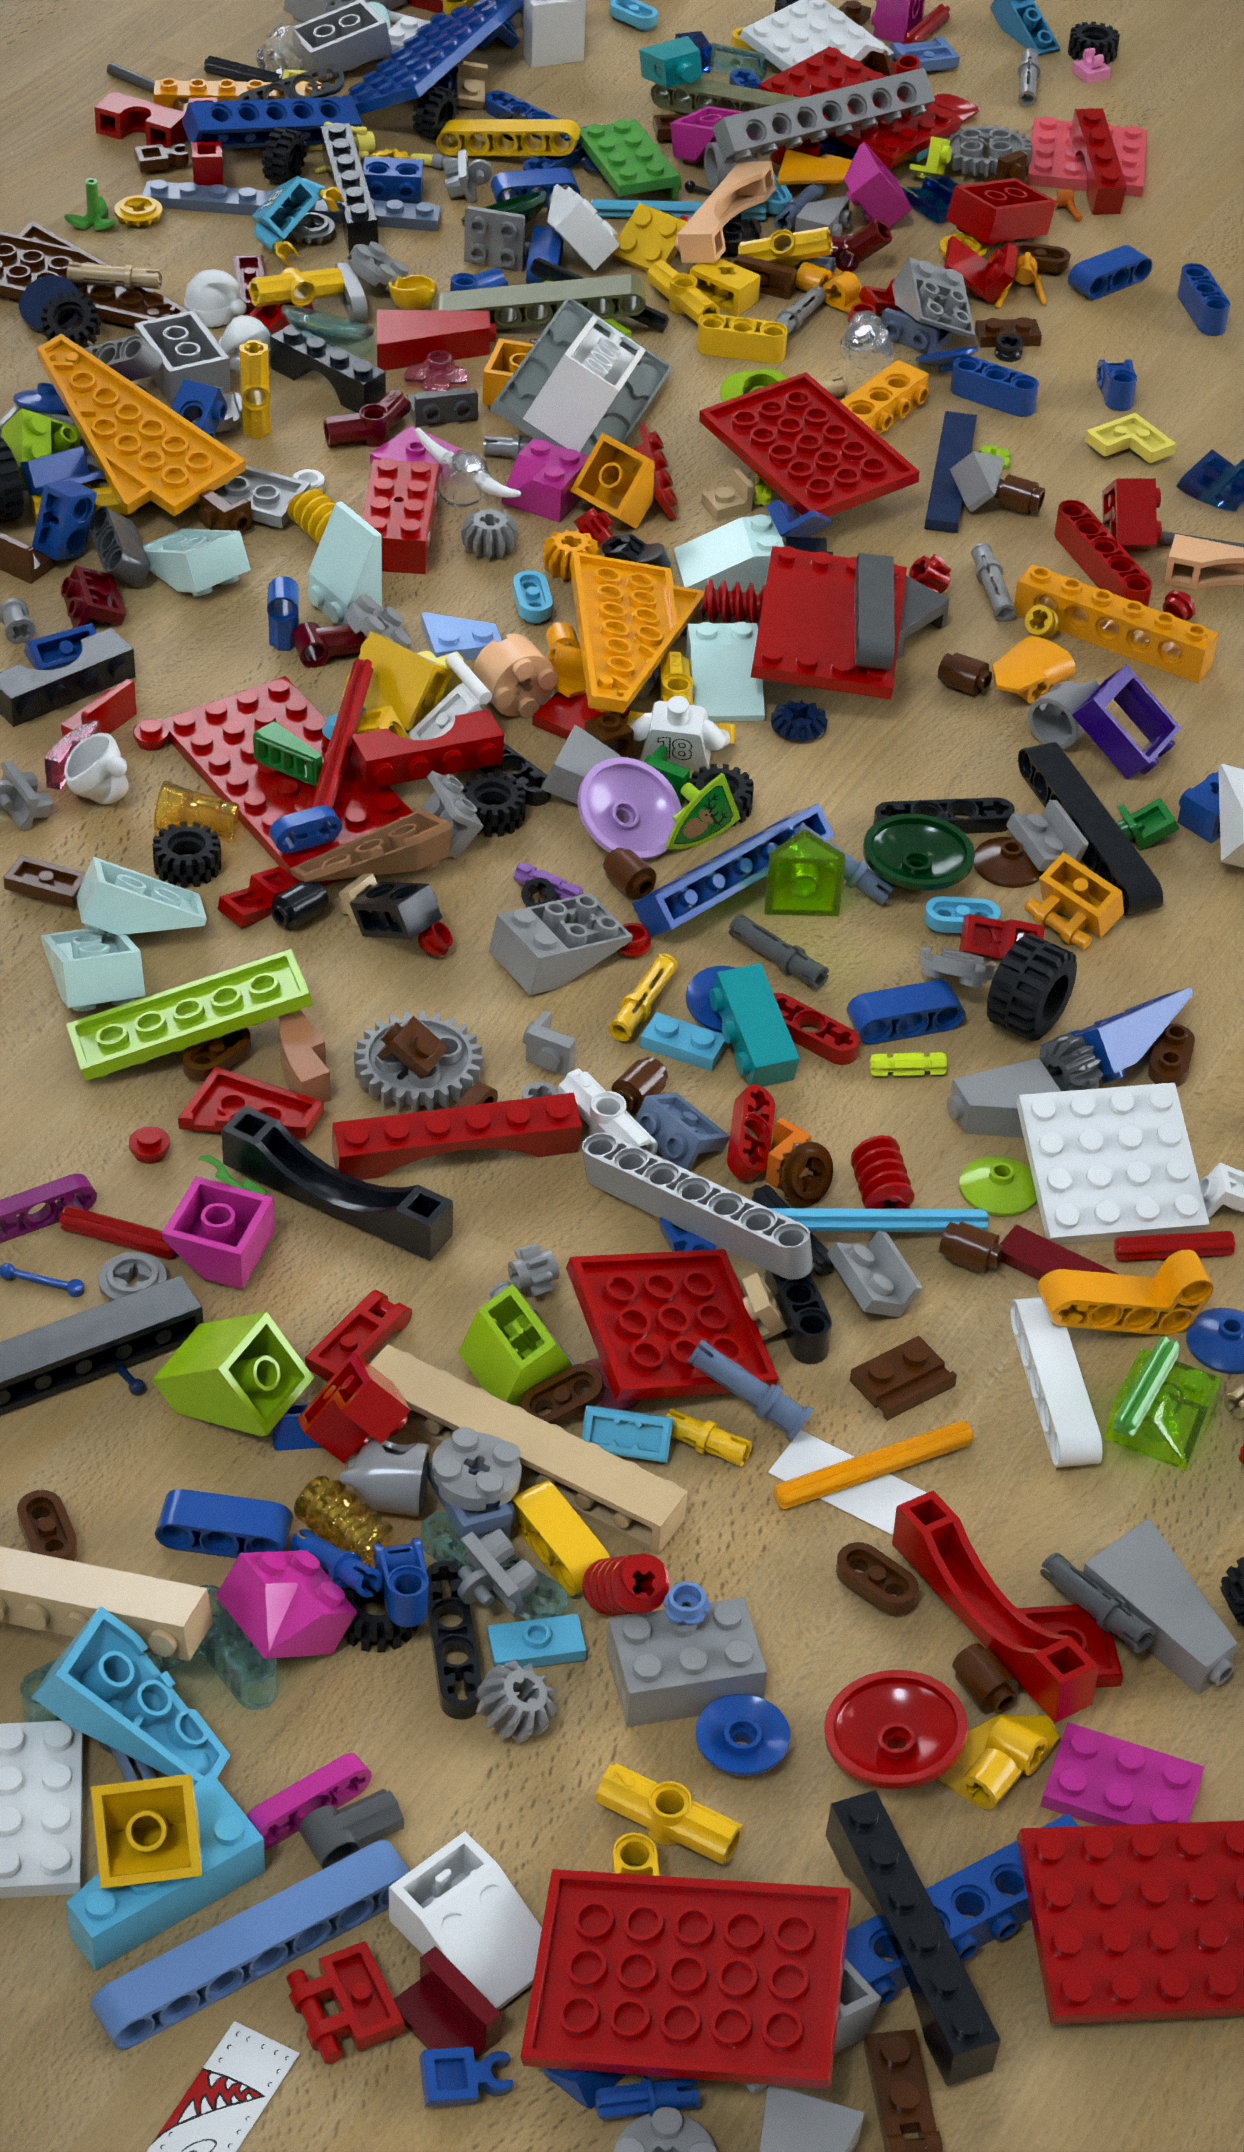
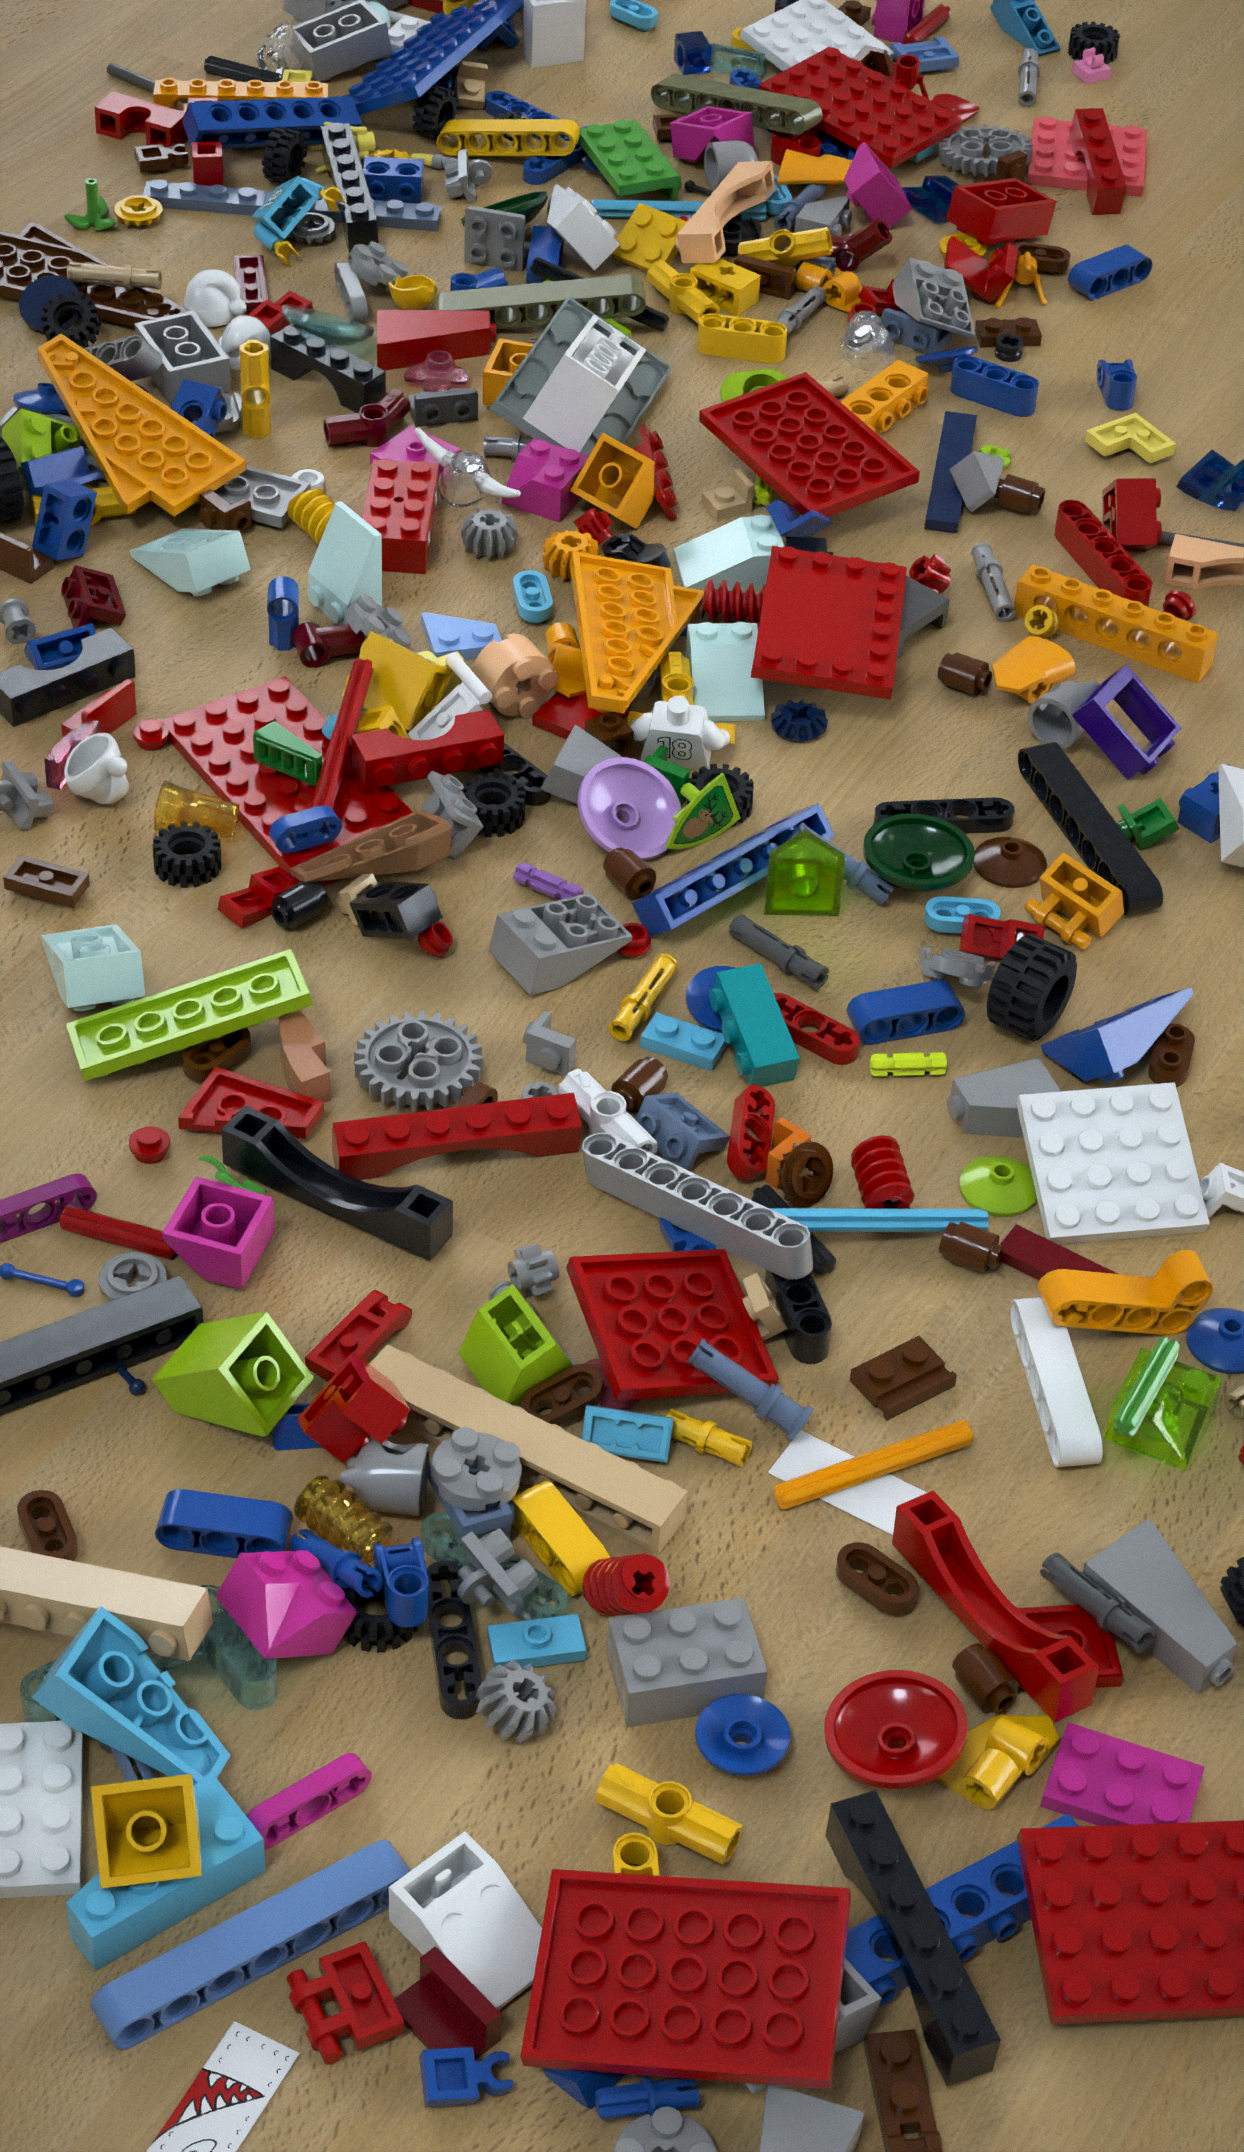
light aqua slope [76,857,207,935] -> none
dark grey beam [89,506,150,587] -> none
dark grey beam [236,64,344,101] -> none
yellow piece [249,267,345,307] -> none
dark grey piece [299,1789,404,1869] -> none
reddish brown bracket [376,1016,449,1079] -> none
blue beam [491,167,580,208] -> none
black bush [521,878,558,908] -> none
teal torso [639,36,702,87] -> none
medium blue plate [664,1581,710,1626] -> none
light grey brick [712,68,935,162] -> none
light grey bracket [827,1231,922,1318] -> none
dark grey beam [854,553,895,670] -> none
neon yellow bracket [909,136,952,180] -> none
light grey bracket [1006,800,1088,871] -> none
dark grey gear [1039,1034,1103,1091] -> none
orange hand [1055,189,1083,222] -> none
red axle [1113,1231,1236,1261] -> none
blue beam [1177,263,1230,336] -> none

